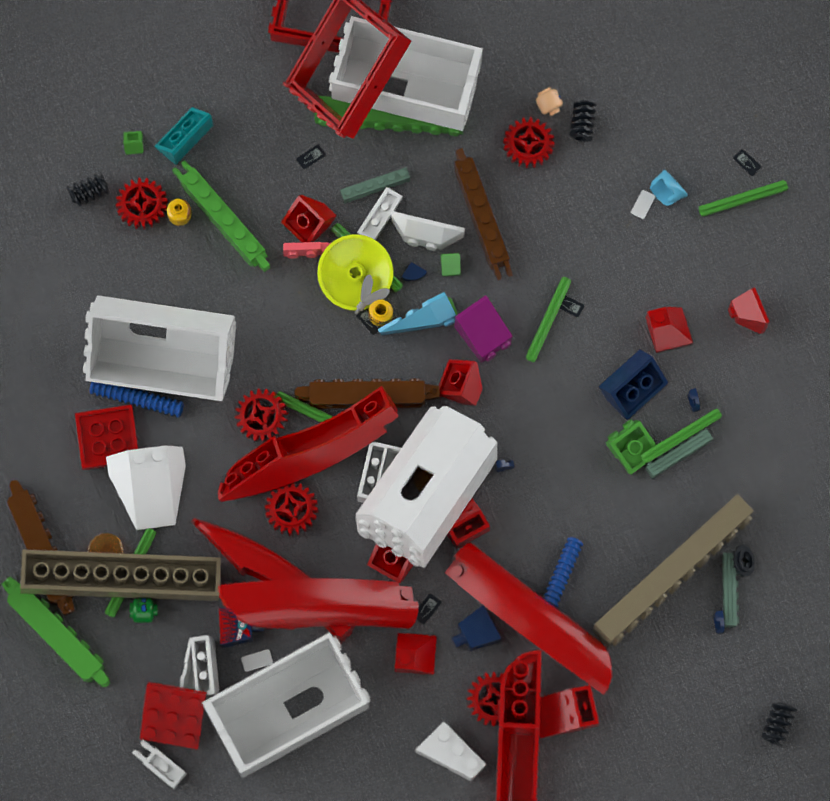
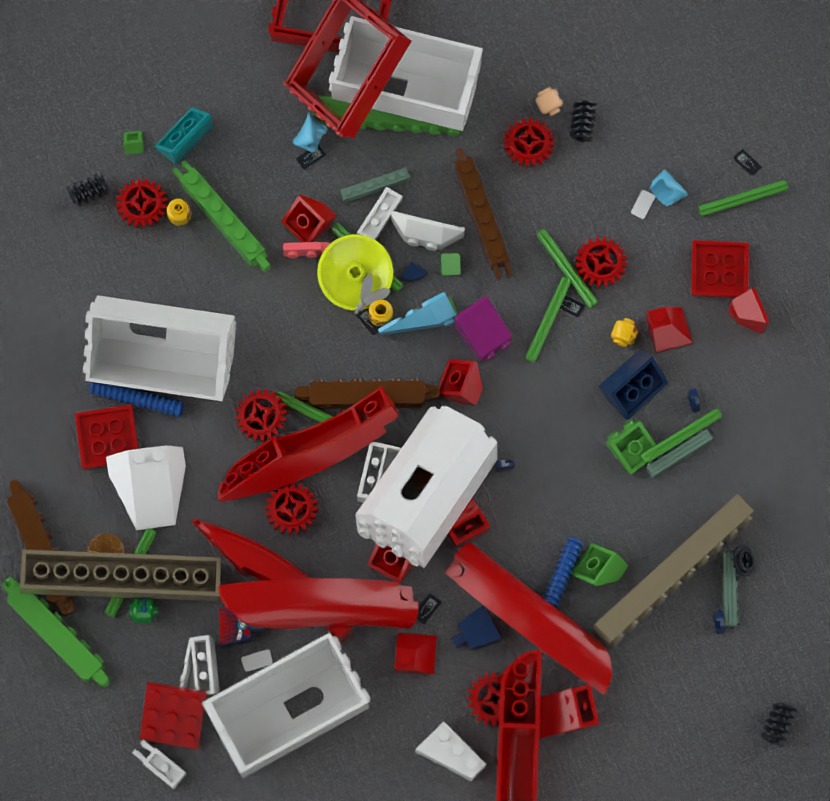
none -> medium azure hair [293,112,328,153]
none -> bright green axle [537,229,597,308]
none -> bright green slope [570,543,629,586]
none -> red gear [575,236,628,288]
none -> yellow head [611,318,638,348]
none -> red plate [691,240,749,298]

